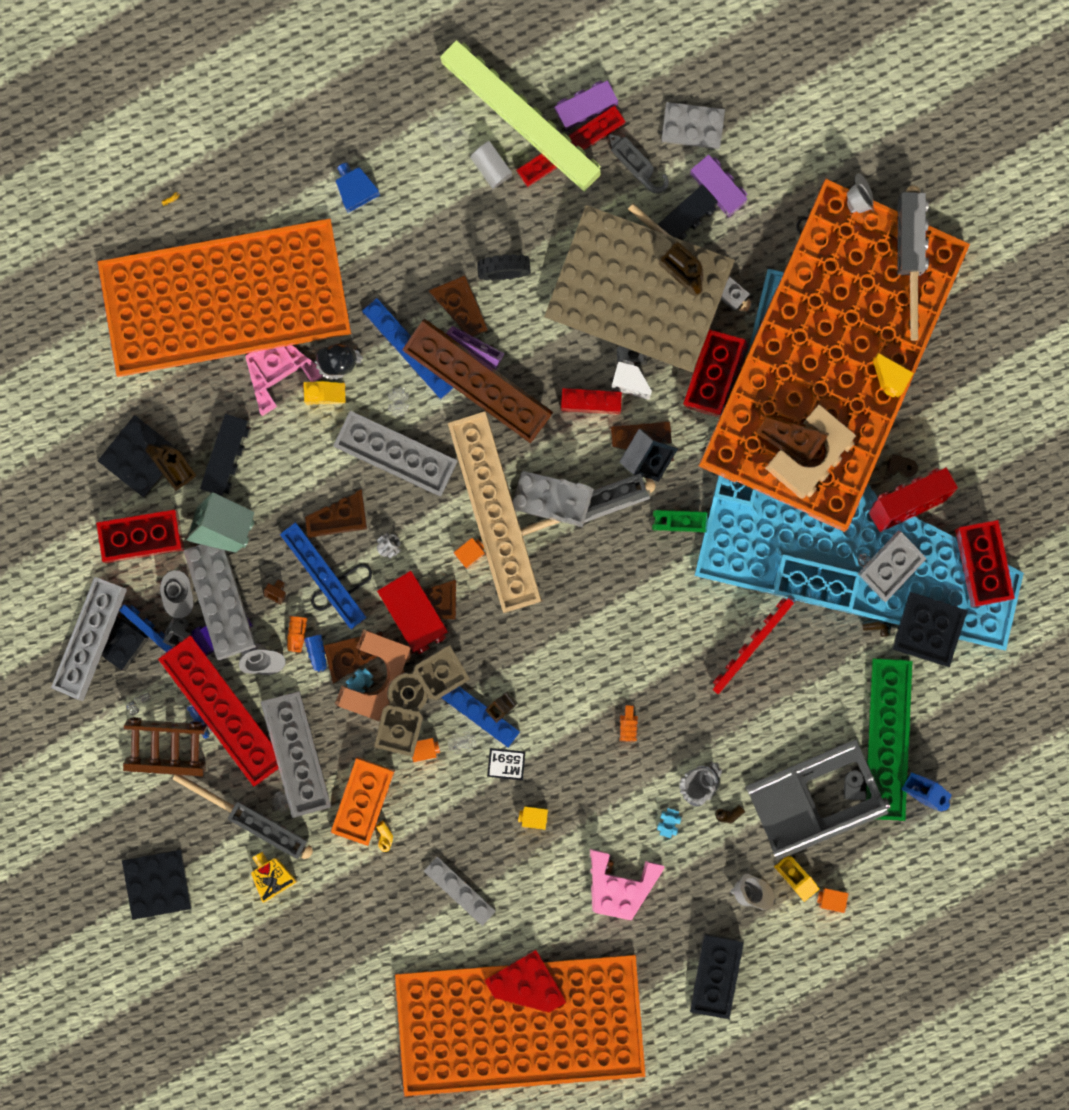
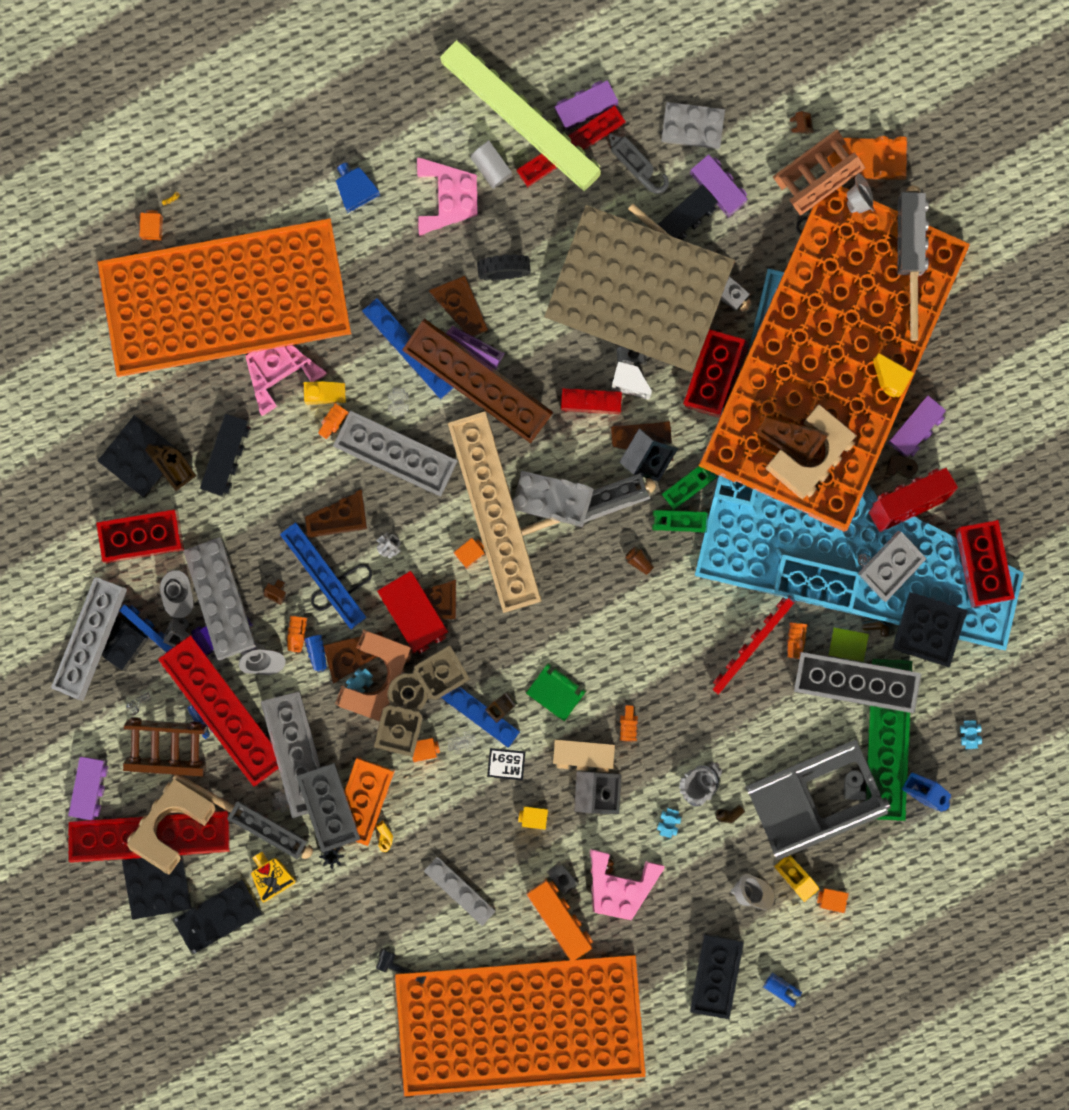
sand green slope [186,492,255,553] -> none
black hair [315,343,363,380] -> none
red plate [484,950,567,1013] -> none
dark brown piece [659,241,703,296] -> none
none -> medium lavender brick [68,757,109,820]
none -> red plate [68,811,230,863]
none -> tan arch [127,779,216,875]
none -> orange brick [139,210,163,241]
none -> black hinge [172,879,262,955]
none -> dark grey plate [296,763,361,853]
none -> orange hinge [318,403,349,439]
none -> black gear [319,847,345,869]
none -> black brick [376,948,426,984]
none -> bright pink wing [417,158,478,235]
none -> green piece [526,663,586,721]
none -> orange brick [526,879,593,962]
none -> dark grey leg [547,861,579,896]
none -> tan brick [553,740,615,773]
none -> flat silver slope [574,772,622,814]
none -> reddish brown cone [625,546,654,575]
none -> green plate [662,466,717,510]
none -> blue hinge [763,972,802,1007]
none -> nougat fence [773,130,865,216]
none -> orange hinge [787,622,808,659]
none -> reddish brown tile [790,111,814,134]
none -> light grey brick [794,652,922,713]
none -> orange hinge [827,136,907,180]
none -> lime sticker [828,627,869,662]
none -> medium lavender brick [888,396,946,458]
none -> medium azure piece [960,720,982,749]

